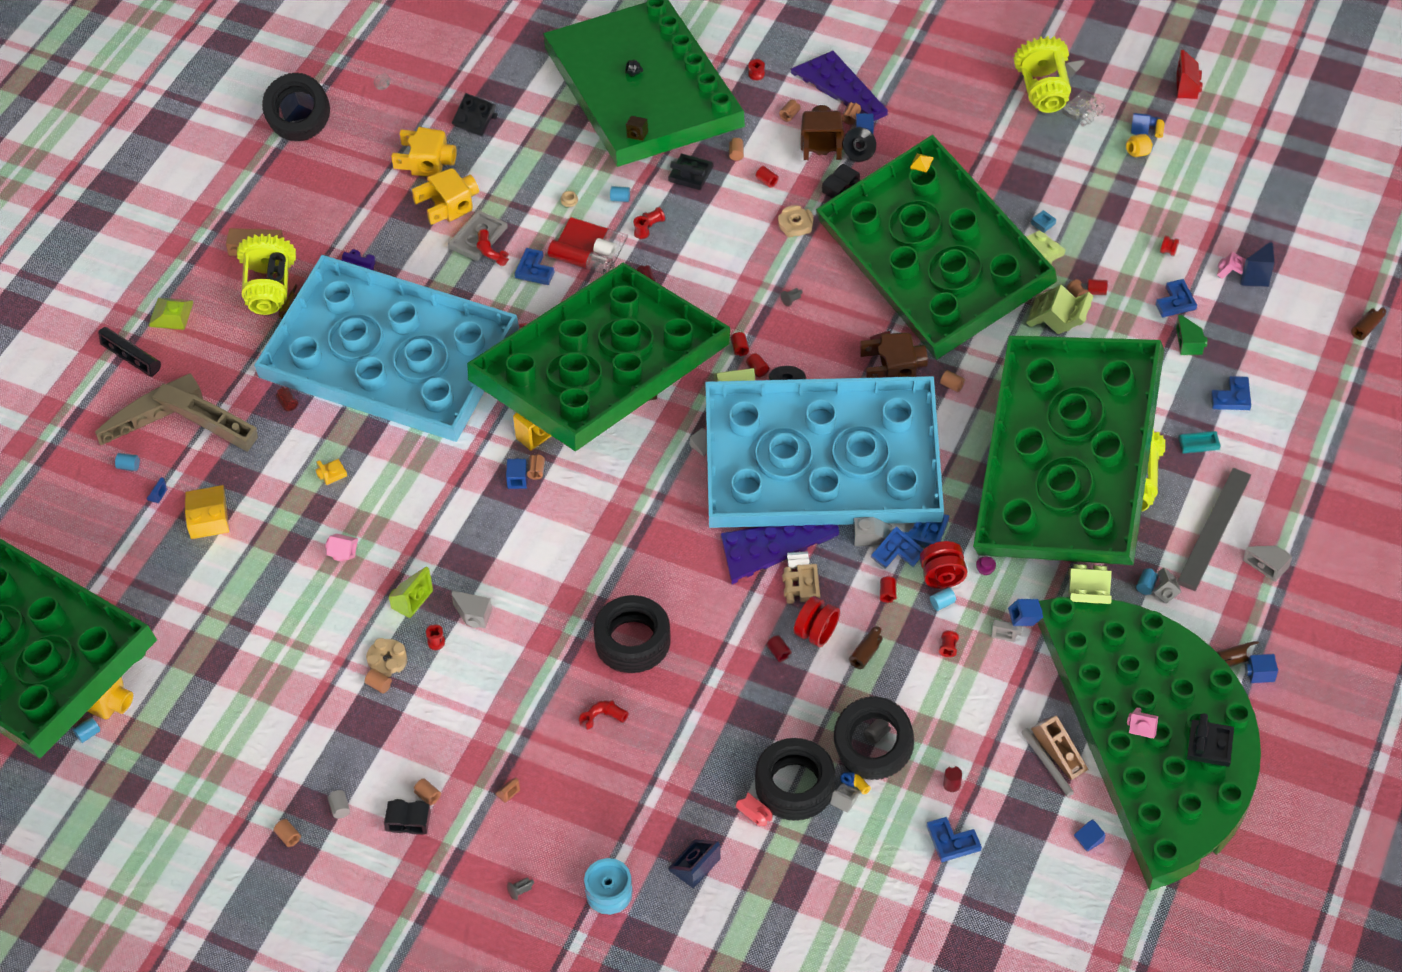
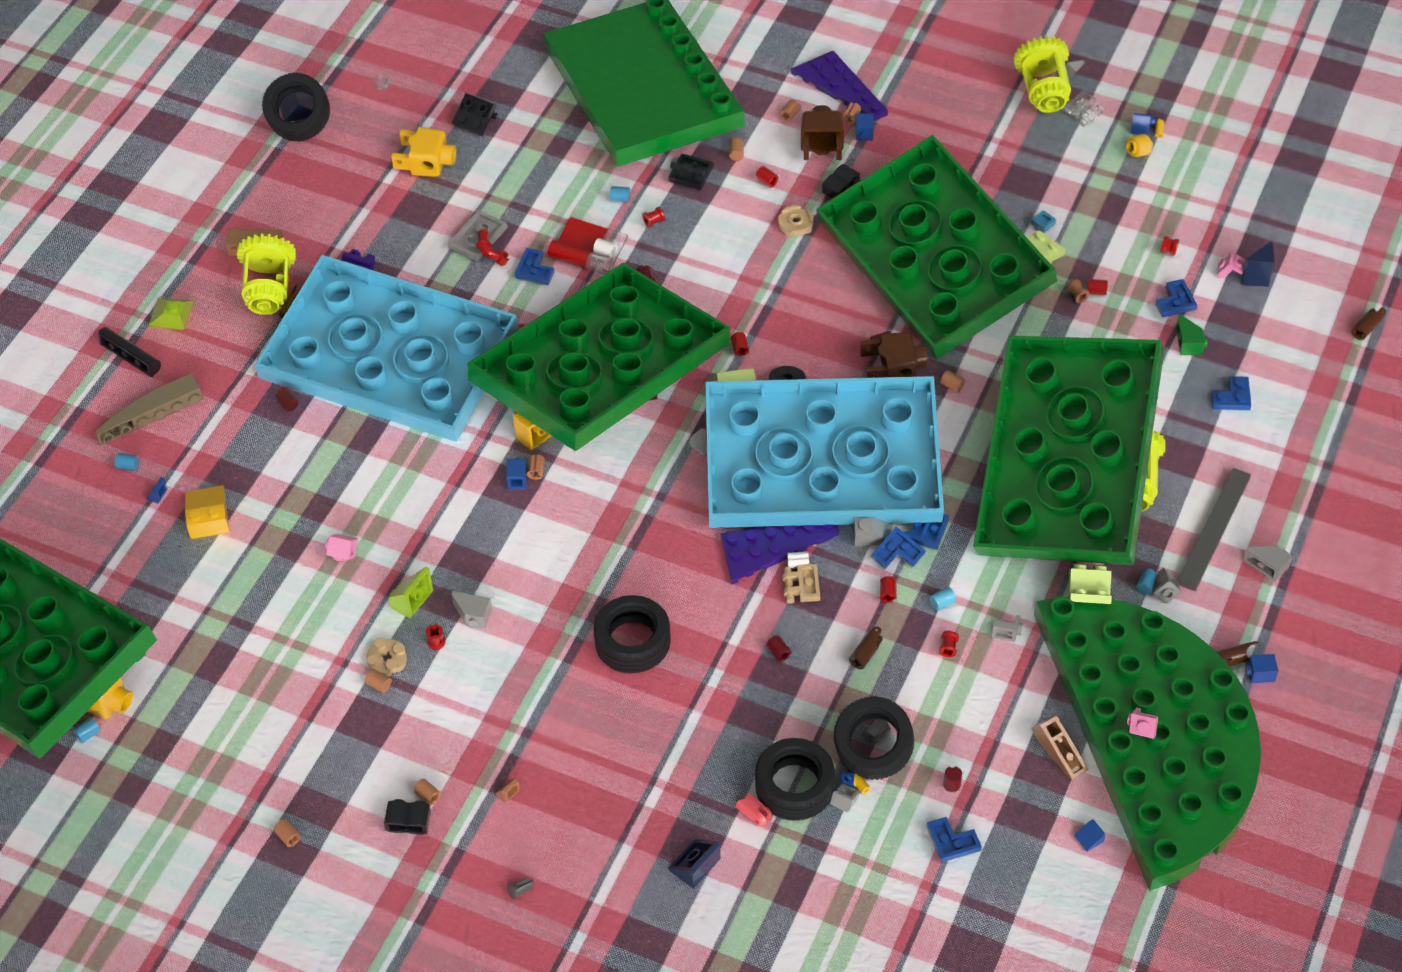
dark tan slope [152,384,258,452] -> none
black beam [266,252,286,283] -> none
yellow bracket [315,459,347,485] -> none
light grey piece [328,790,350,819] -> none
yellow piece [412,168,479,225] -> none
tan plate [561,191,578,207] -> none
red piece [579,700,629,730] -> none
medium azure wheel [584,858,633,915] -> none
black plate [625,59,643,77] -> none
dark brown plate [626,116,648,141] -> none
red bush [633,216,650,239] -> none
red piece [746,353,770,377] -> none
red wheel [748,59,765,81] -> none
dark grey piece [781,288,803,306] -> none
red wheel [794,596,840,648] -> none
black dish [843,127,876,162] -> none
yellow slope [910,153,933,173] -> none
red wheel [920,541,968,589] -> none
magenta plate [976,556,996,575] -> none
blue brick [1008,599,1043,626] -> none
light grey bar [1021,728,1074,797] -> none
yellowish green bracket [1026,285,1094,335] -> none
red slope [1176,50,1203,99] -> none
teal tile [1178,431,1221,454] -> none
black plate [1187,713,1234,767] -> none

